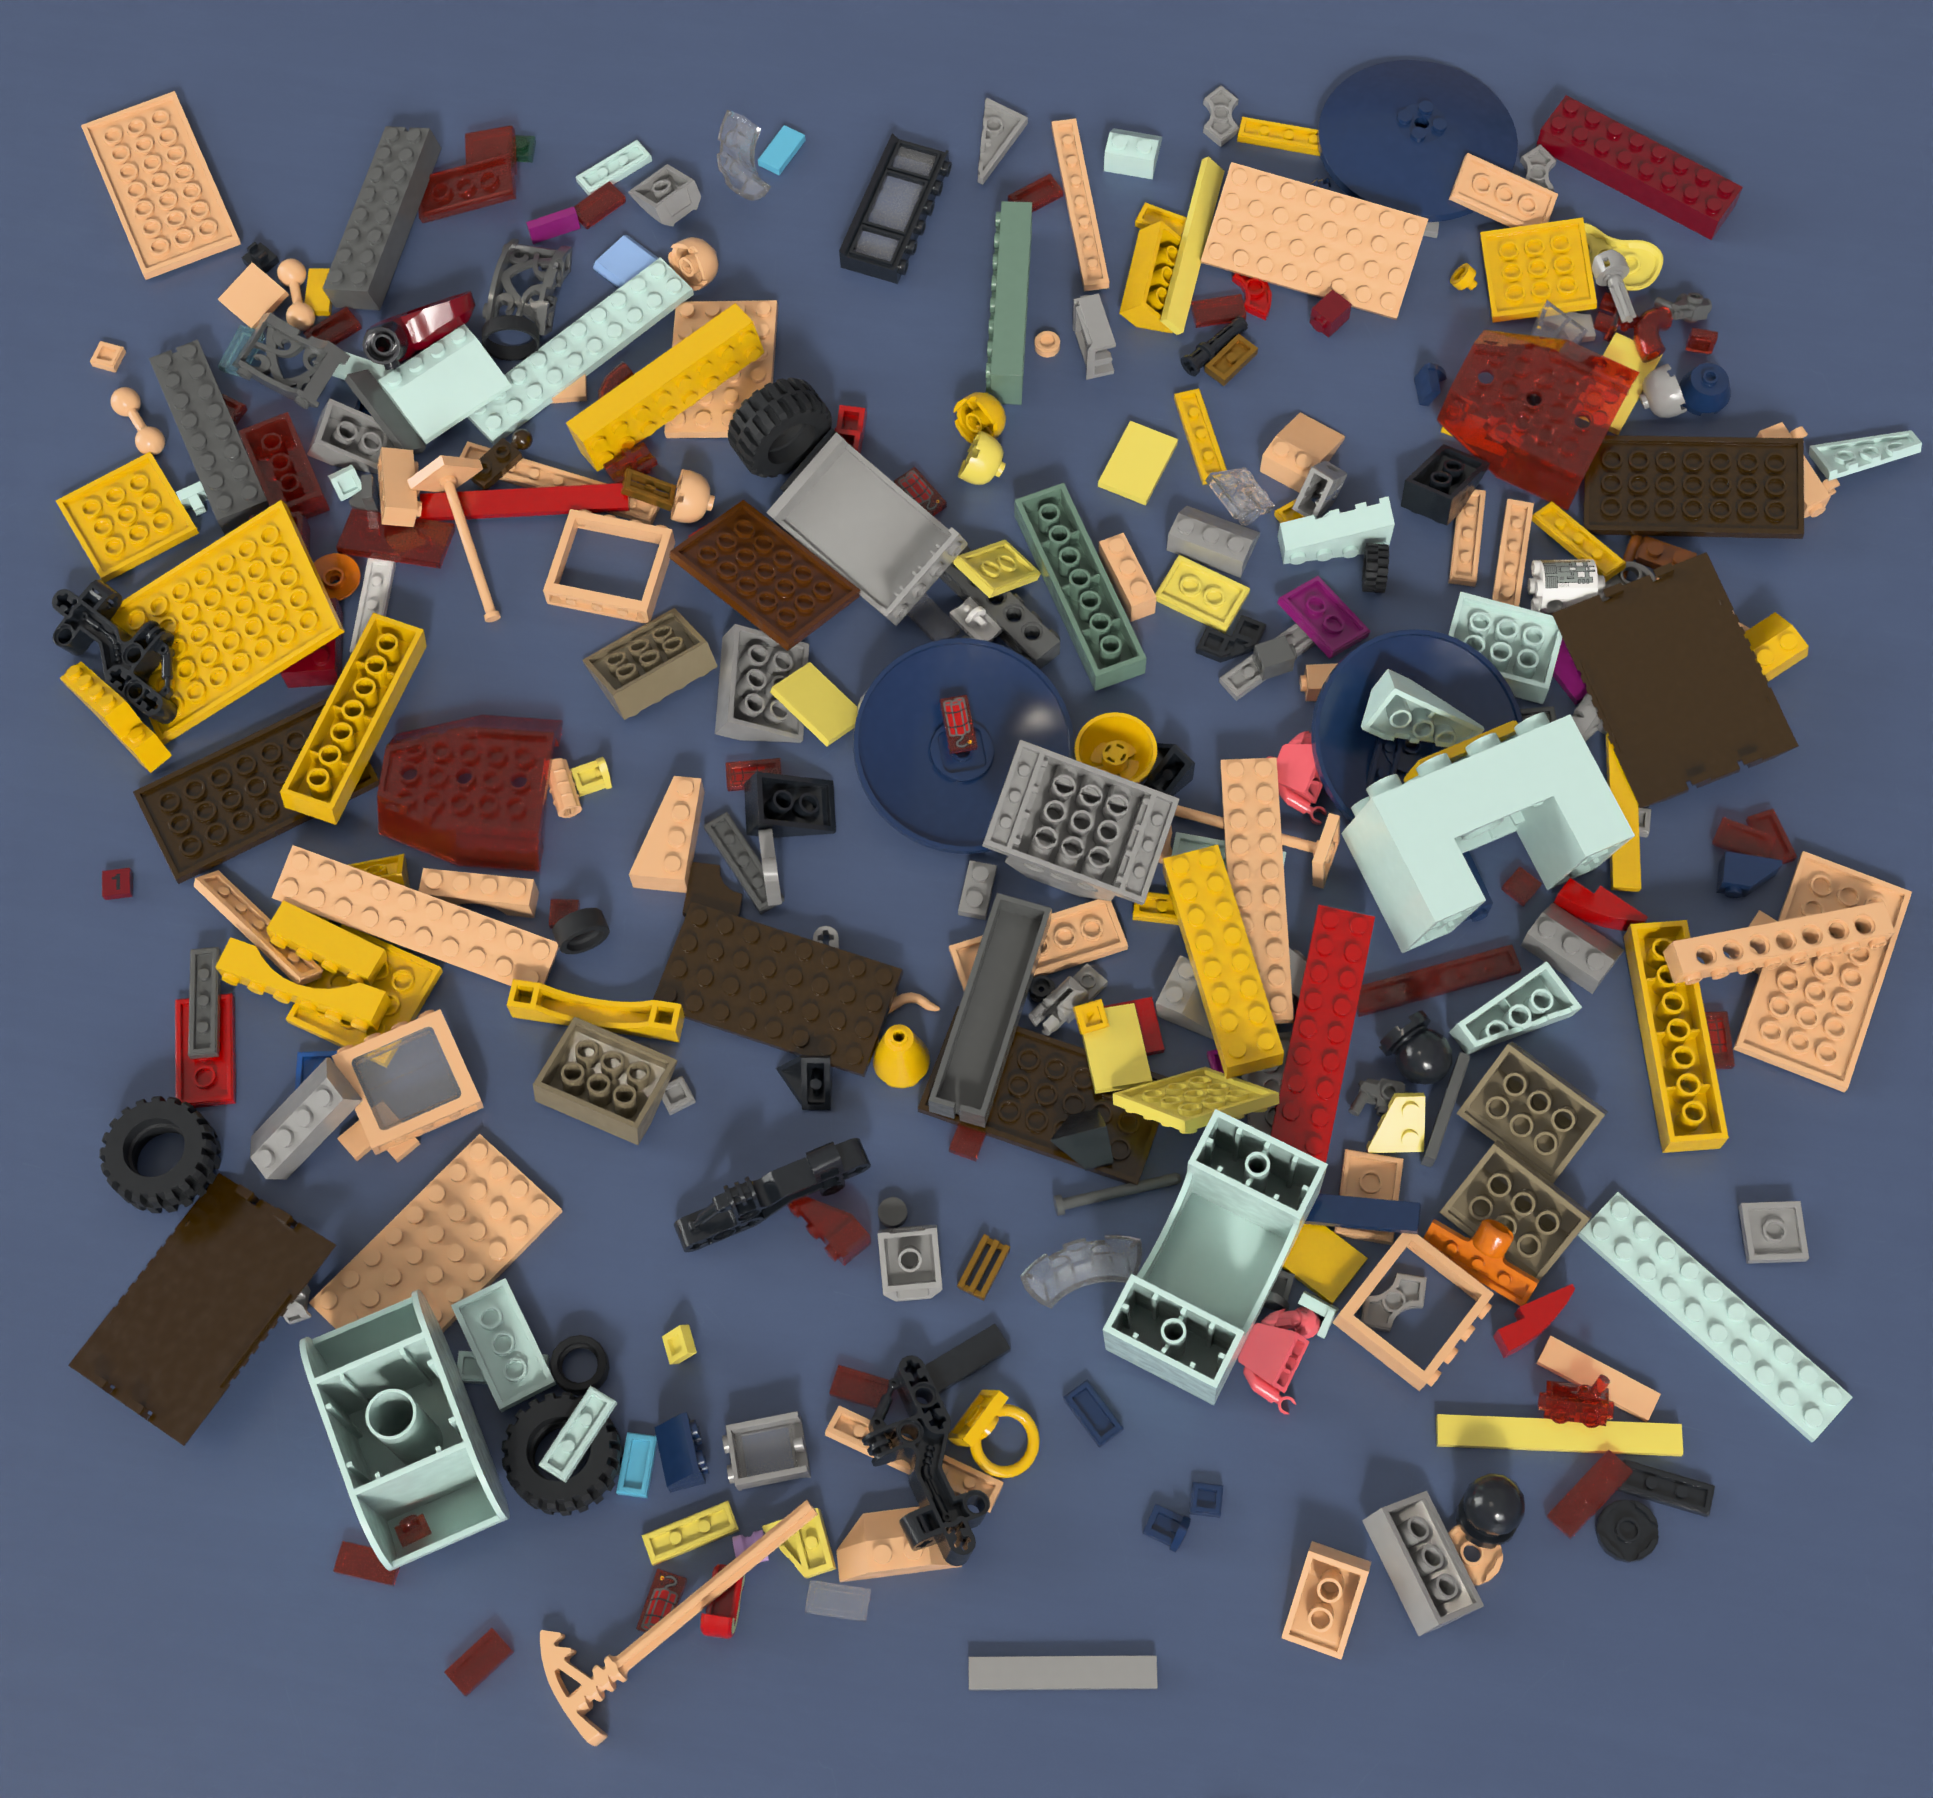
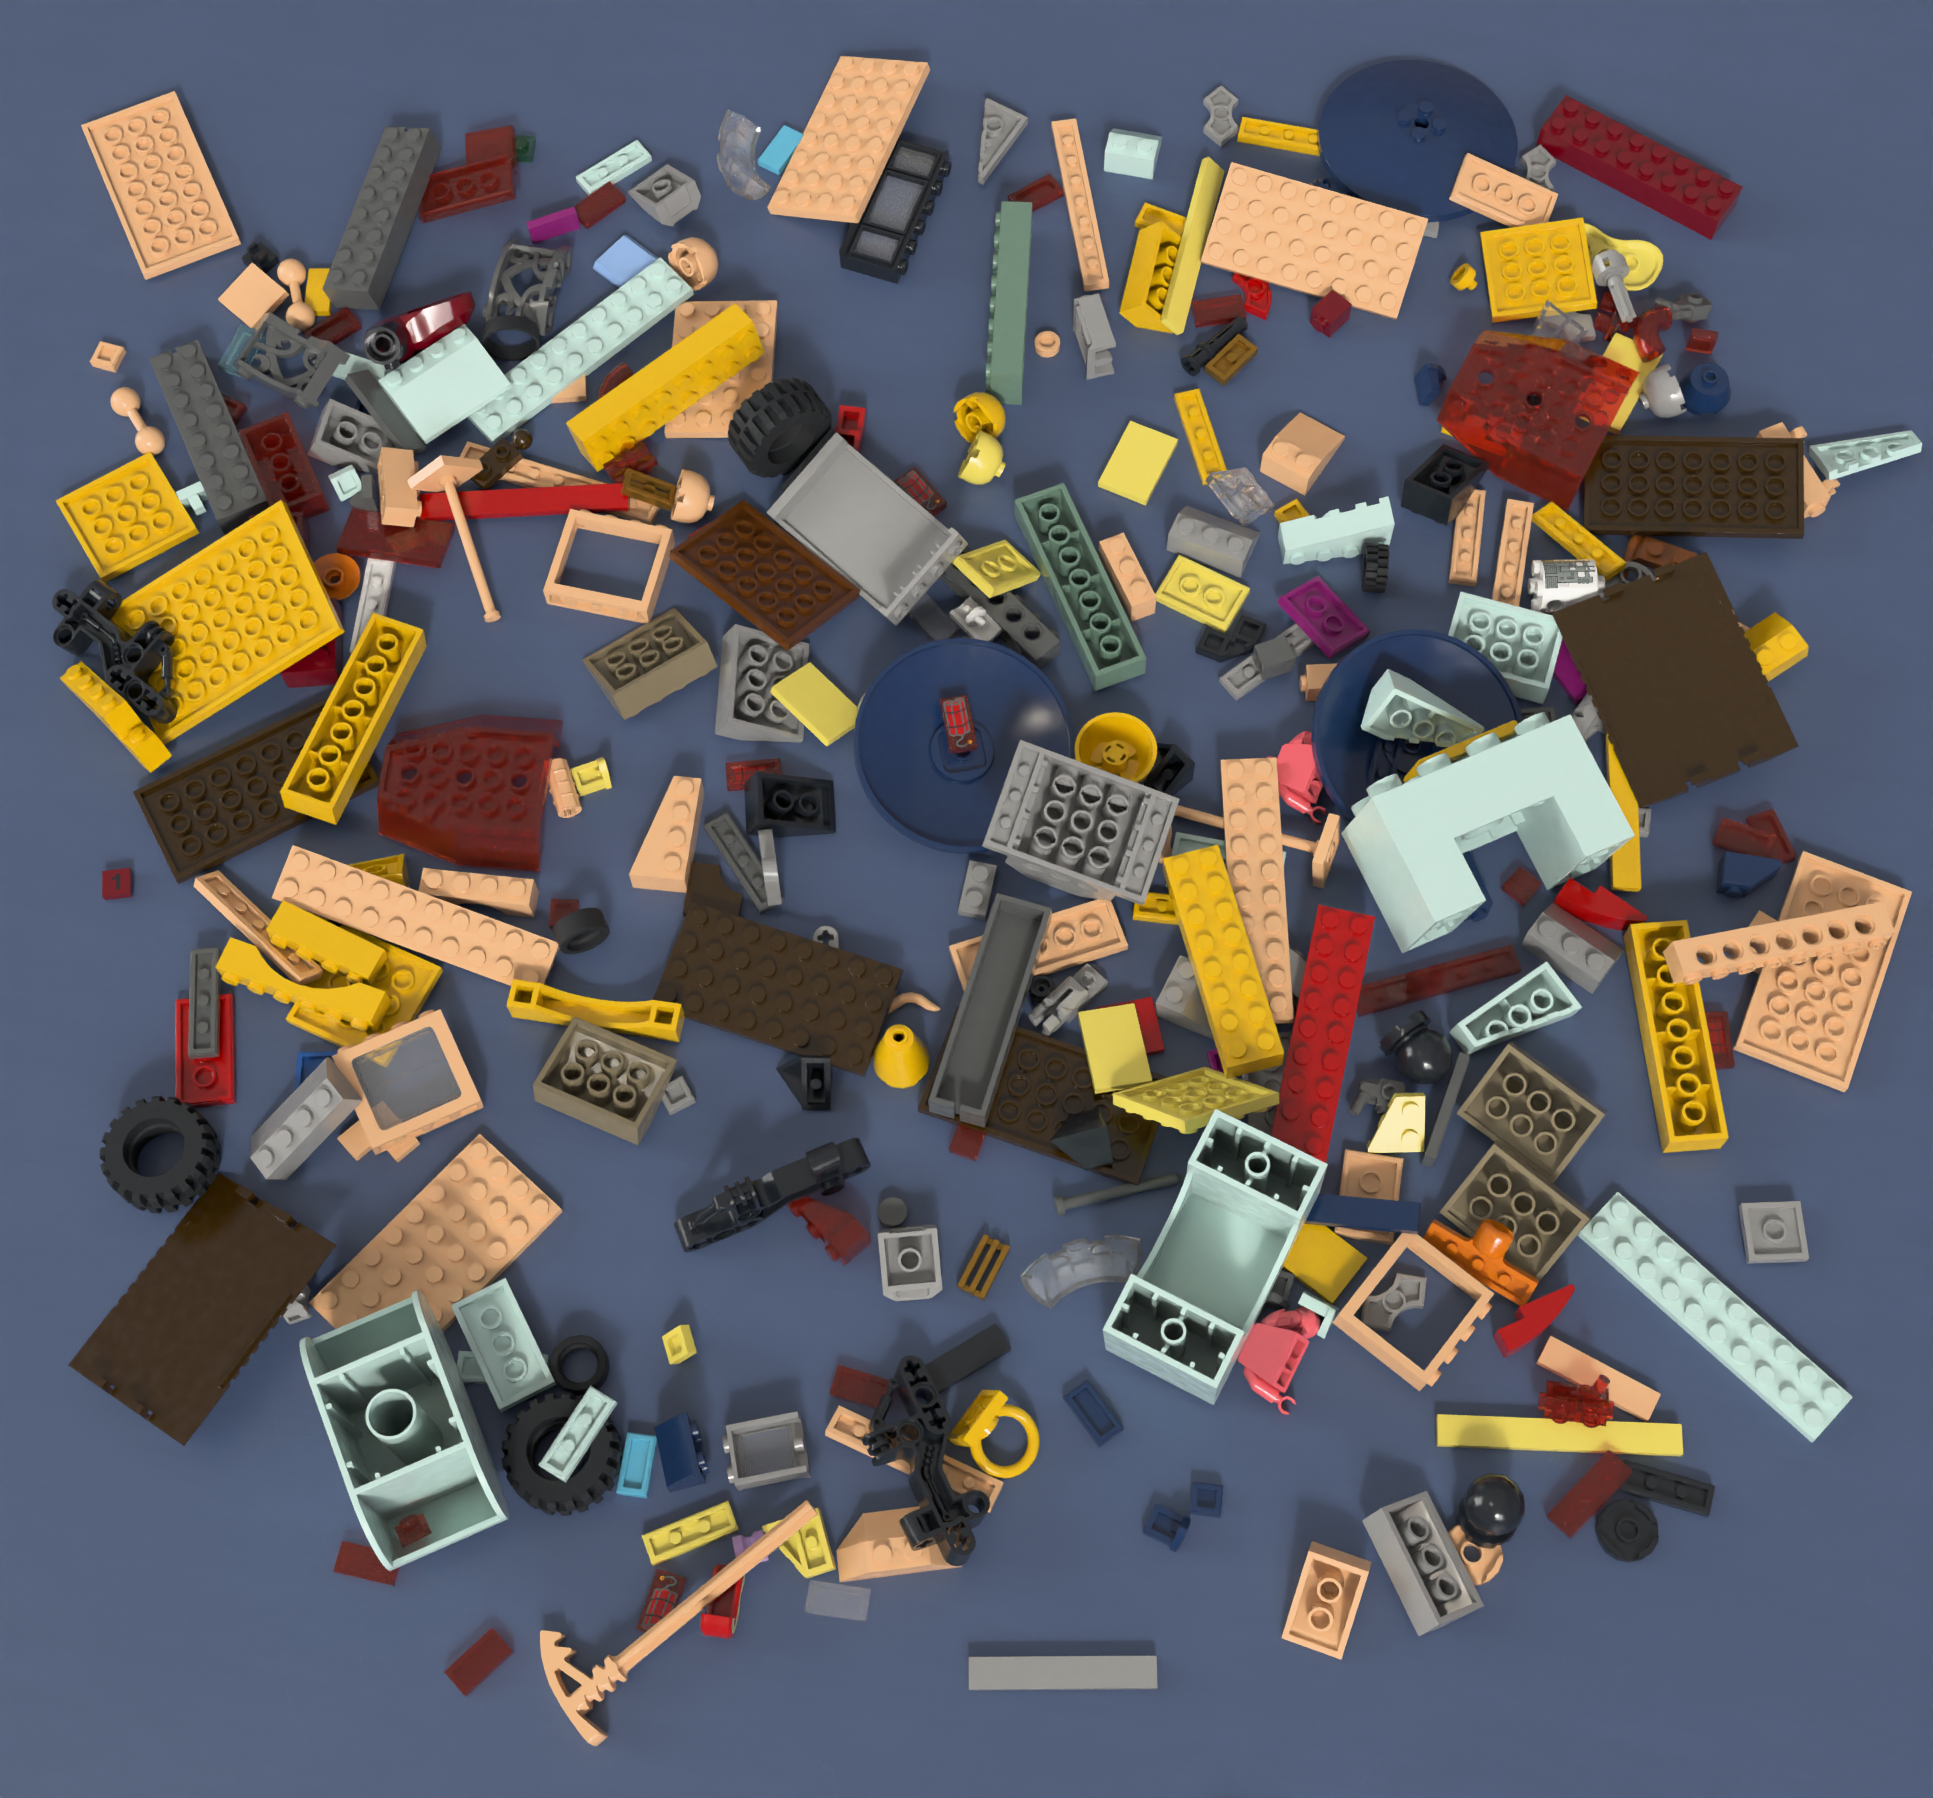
yellow tile [1073,999,1110,1035] -> none
light grey torso [1292,461,1347,519] -> none
none -> light nougat plate [767,56,930,223]

